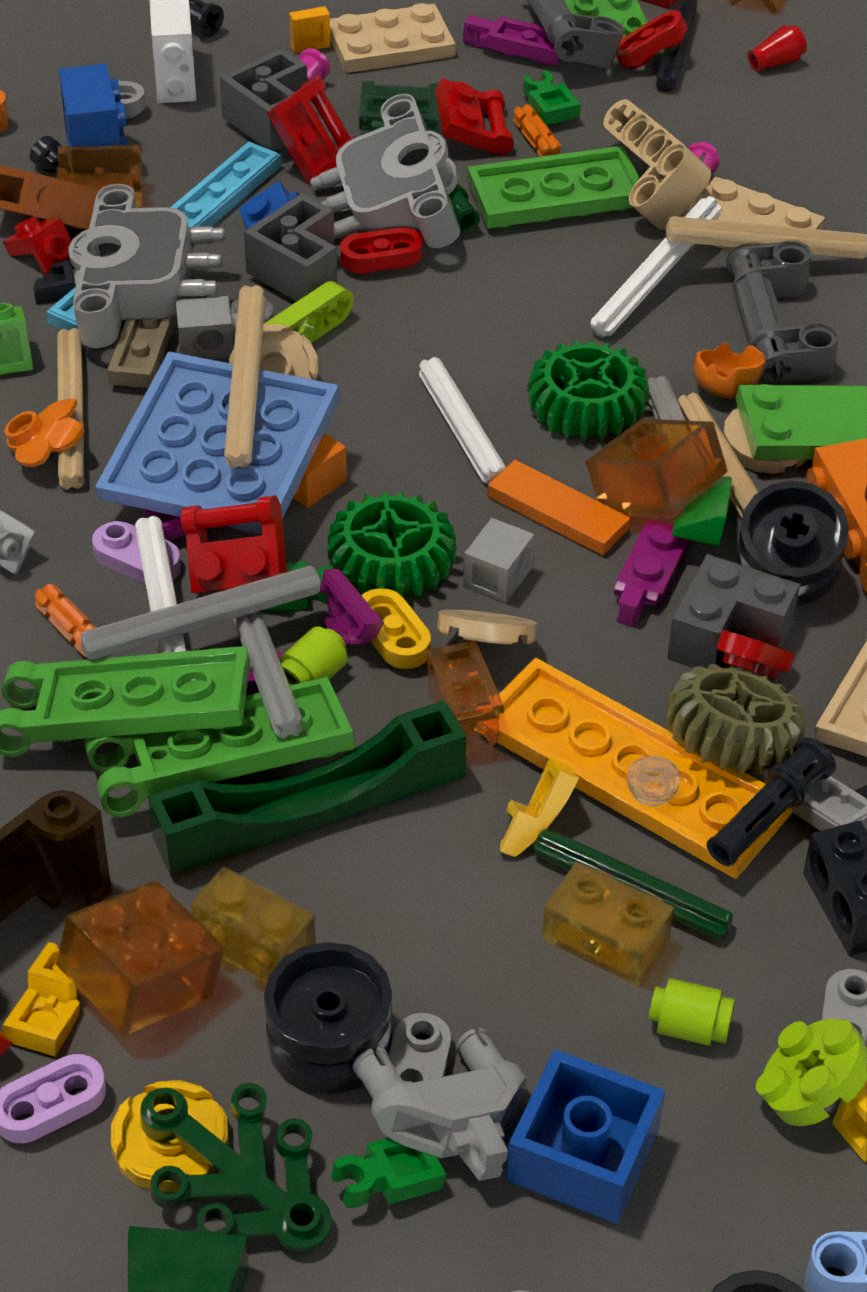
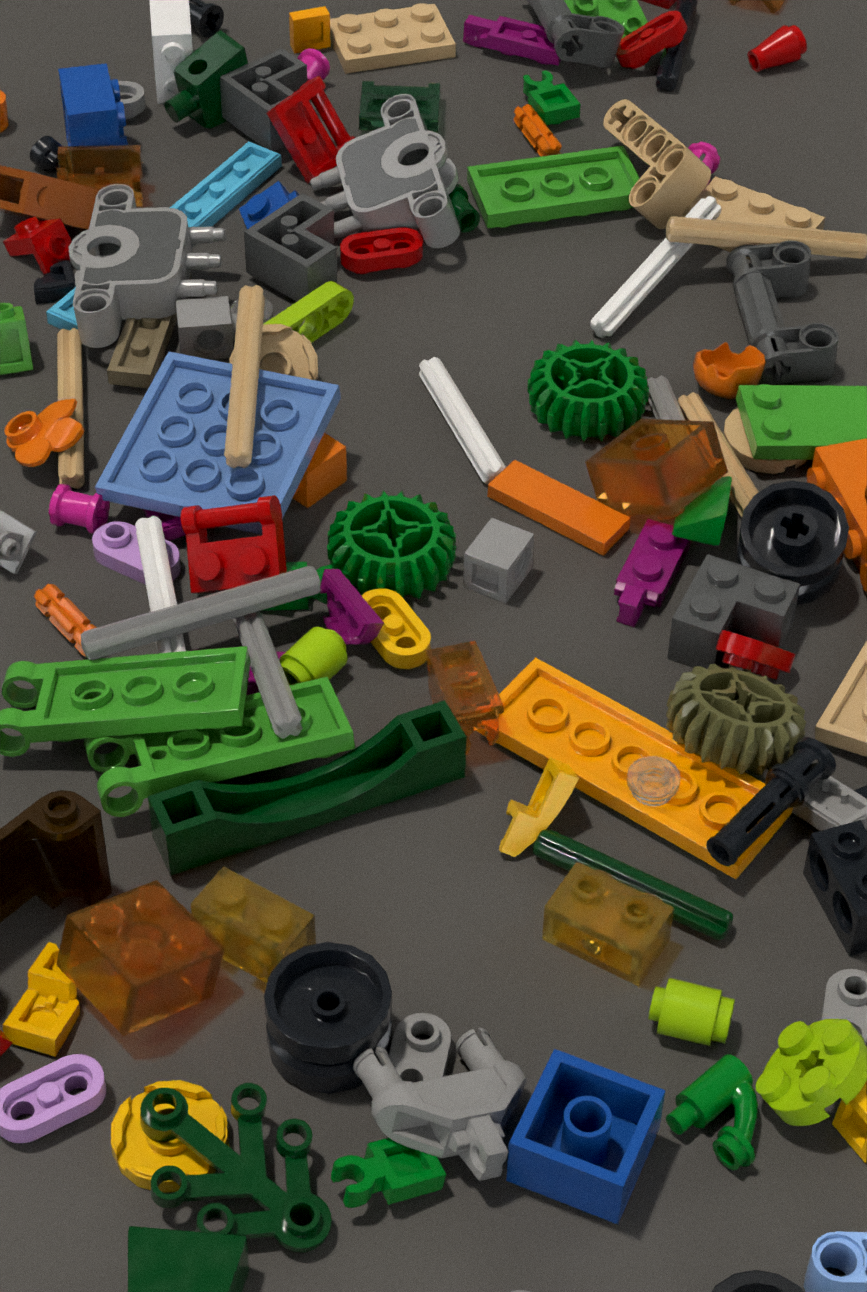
red plate [435,78,514,155] -> none
tan tile [437,609,538,645] -> none
none -> dark pink bush [49,484,110,534]
none -> dark green torso [164,30,248,129]
none -> green plant [666,1054,758,1170]

